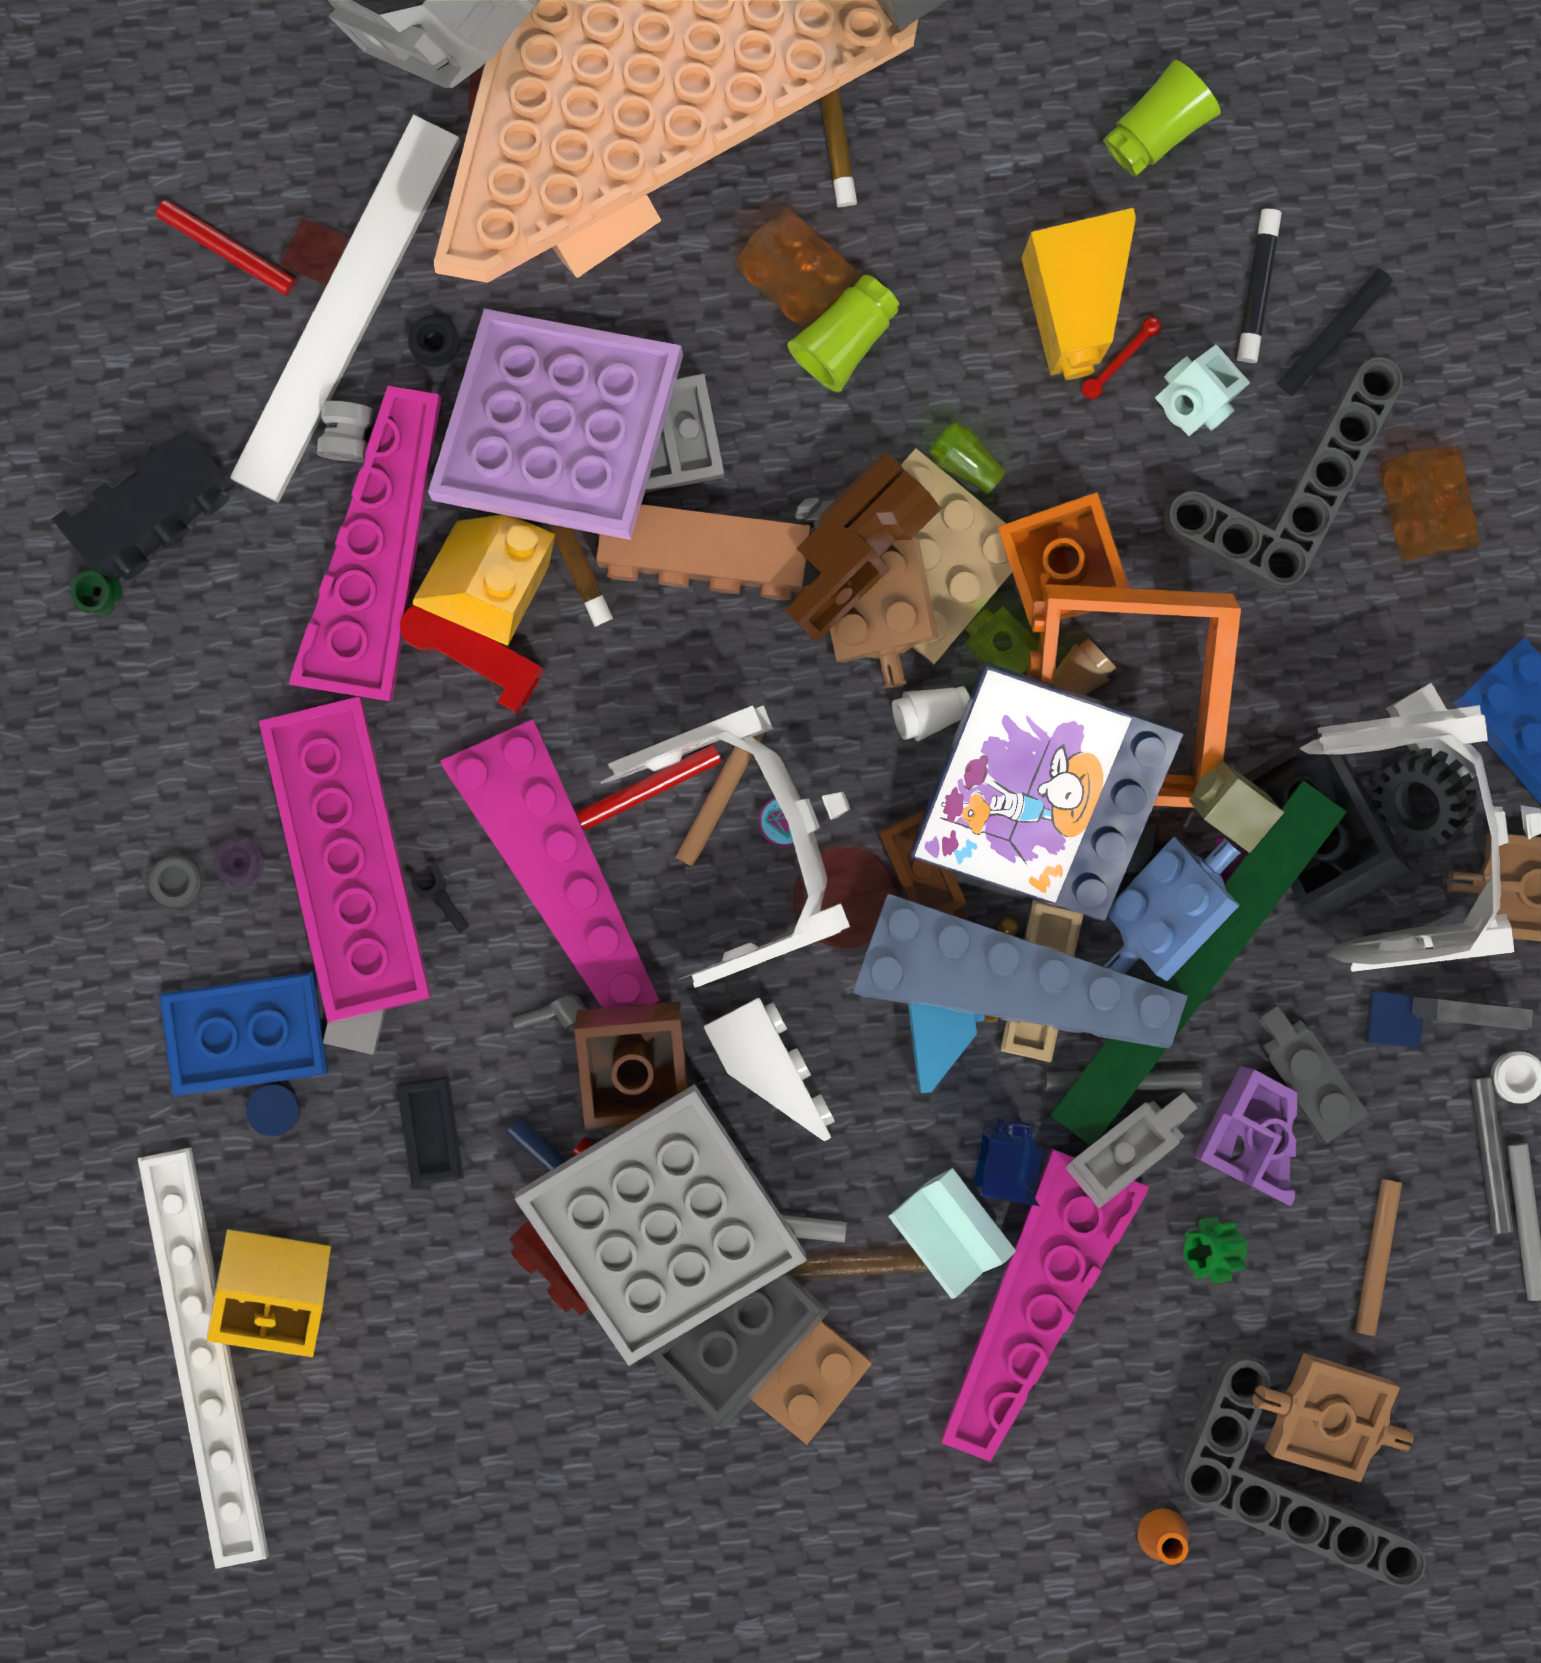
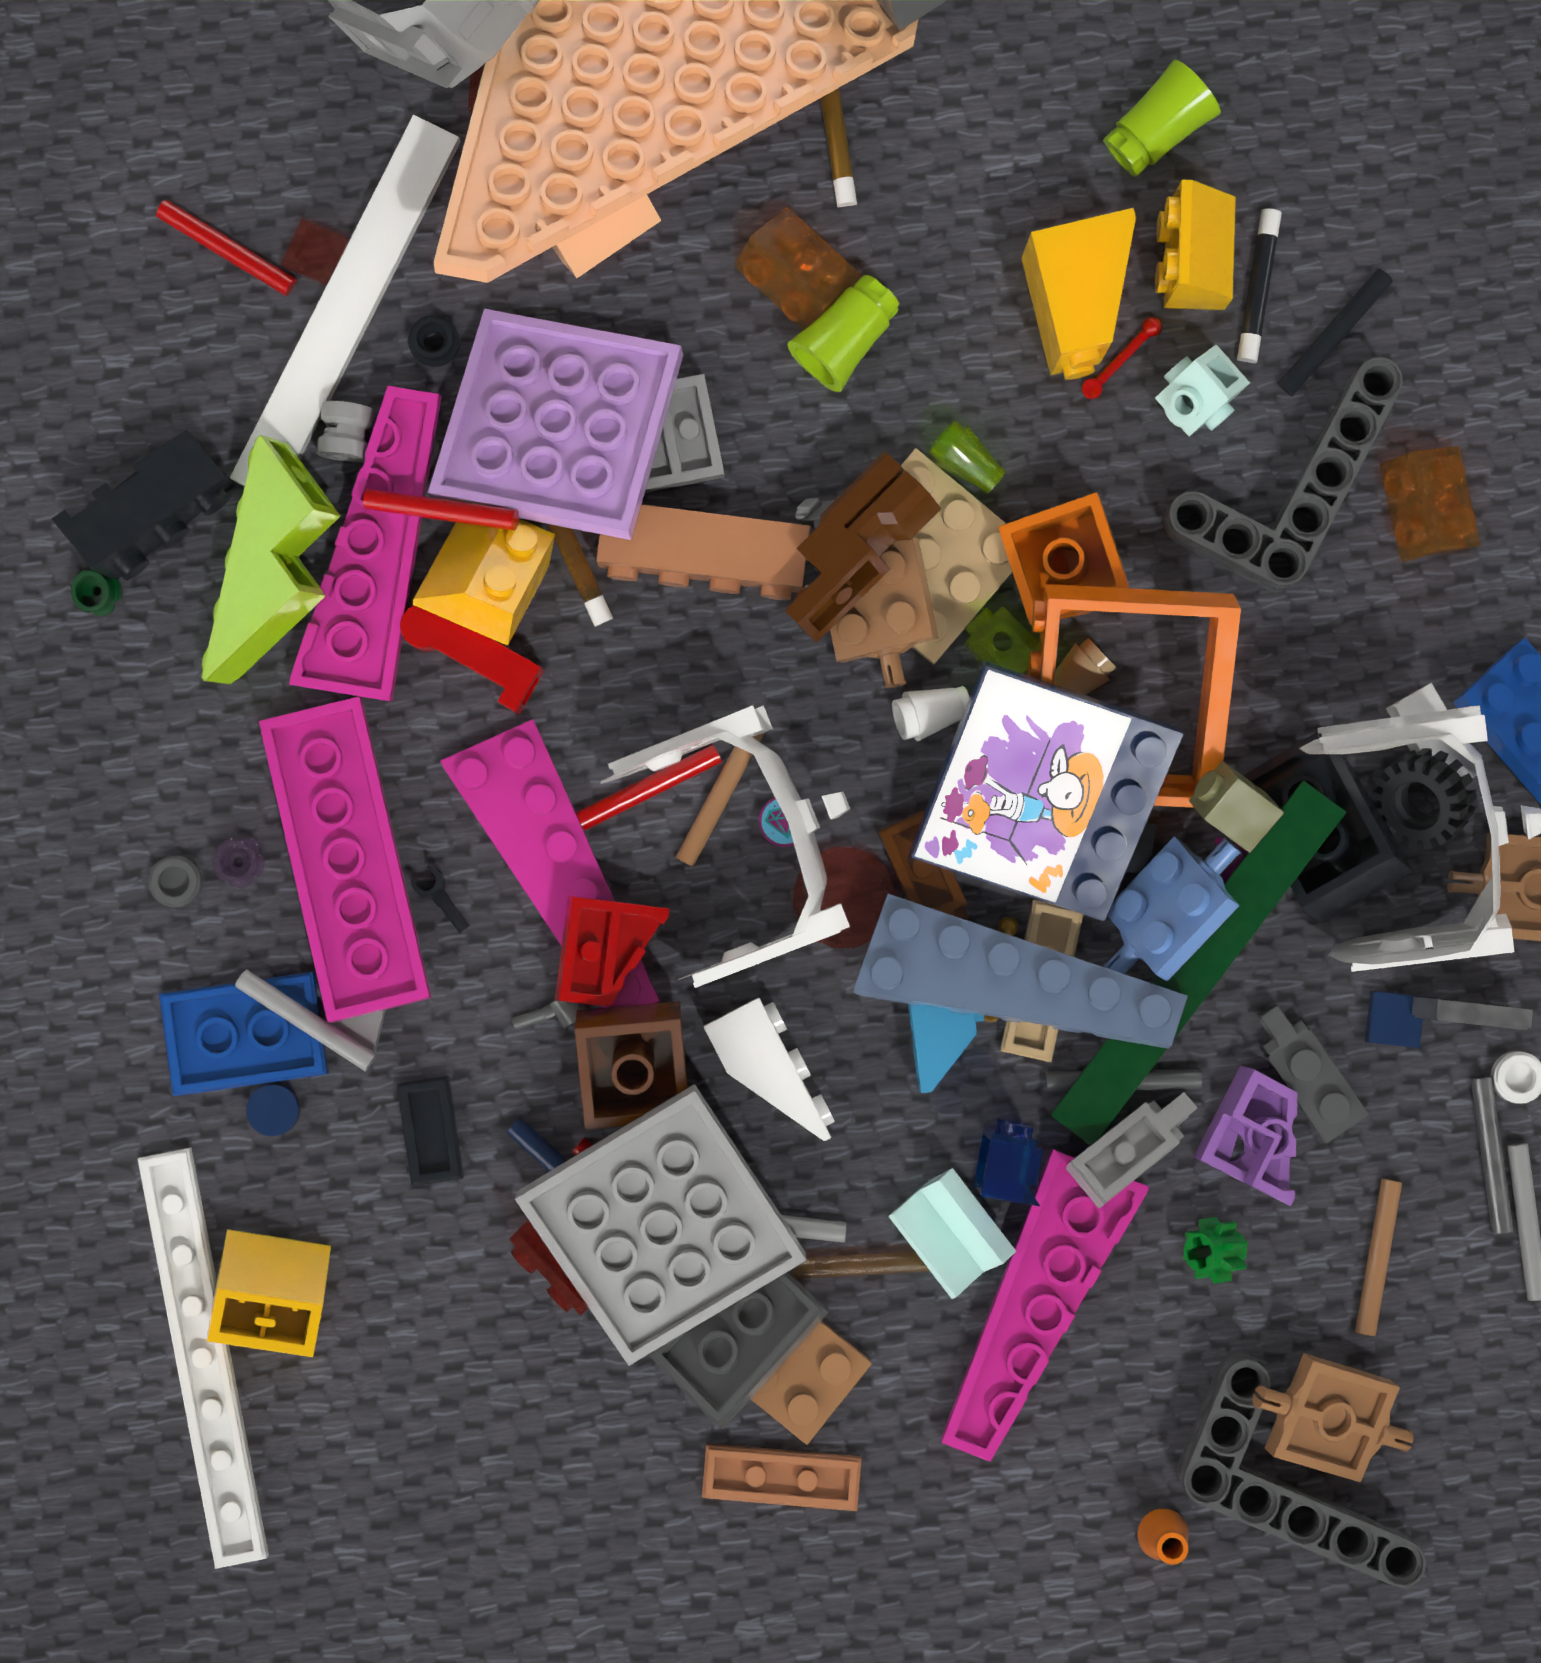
none -> lime slope [201,435,340,684]
none -> light grey bar [235,969,377,1072]
none -> red bar [363,488,519,531]
none -> red wing [555,896,670,1007]
none -> nougat tile [702,1443,861,1511]
none -> yellow slope [1155,180,1236,310]

